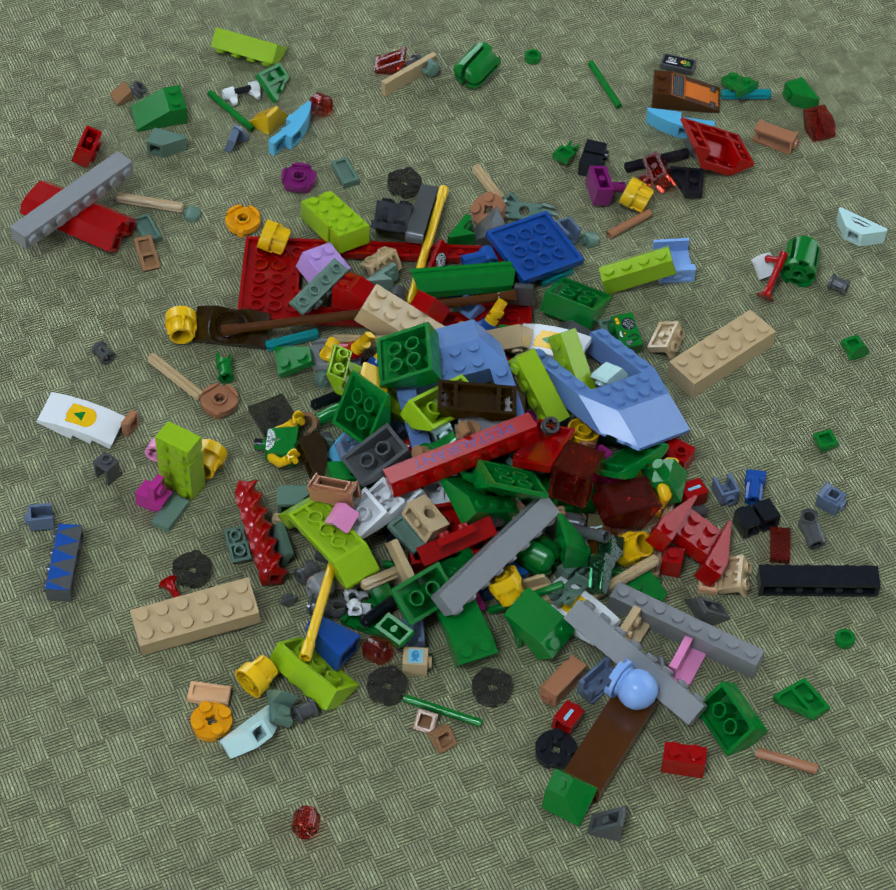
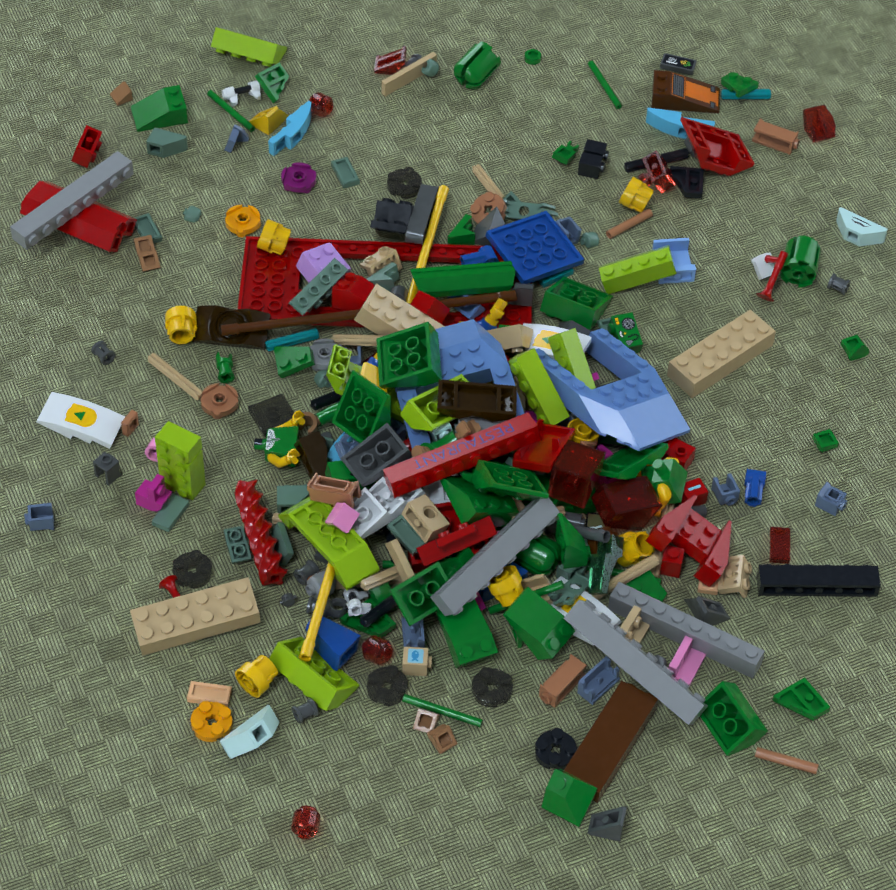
dark grey brick [43,524,84,602] -> none
tan axle [115,192,184,213] -> none
dark grey bush [130,81,147,98] -> none
yellow piece [201,439,228,480] -> none
sand green slope [266,689,298,728] -> none
lime piece [301,191,370,254] -> none
yellow piece [319,332,375,361] -> none
green slope [375,612,415,649] -> none
red slope [427,239,451,268] -> none
dark grey bush [540,416,560,435] -> none
red brick [551,700,584,735] -> none
magenta brick [585,166,626,206] -> none
light aqua slope [590,362,628,387] -> none
light blue tile [604,658,658,710] -> none
tan bracket [647,321,685,359] -> none
red brick [661,741,707,778] -> none
black piece [733,498,780,539] -> none
green slope [782,77,820,112] -> none
dark grey piece [798,508,826,550] -> none
green tile [834,629,855,650] -> none

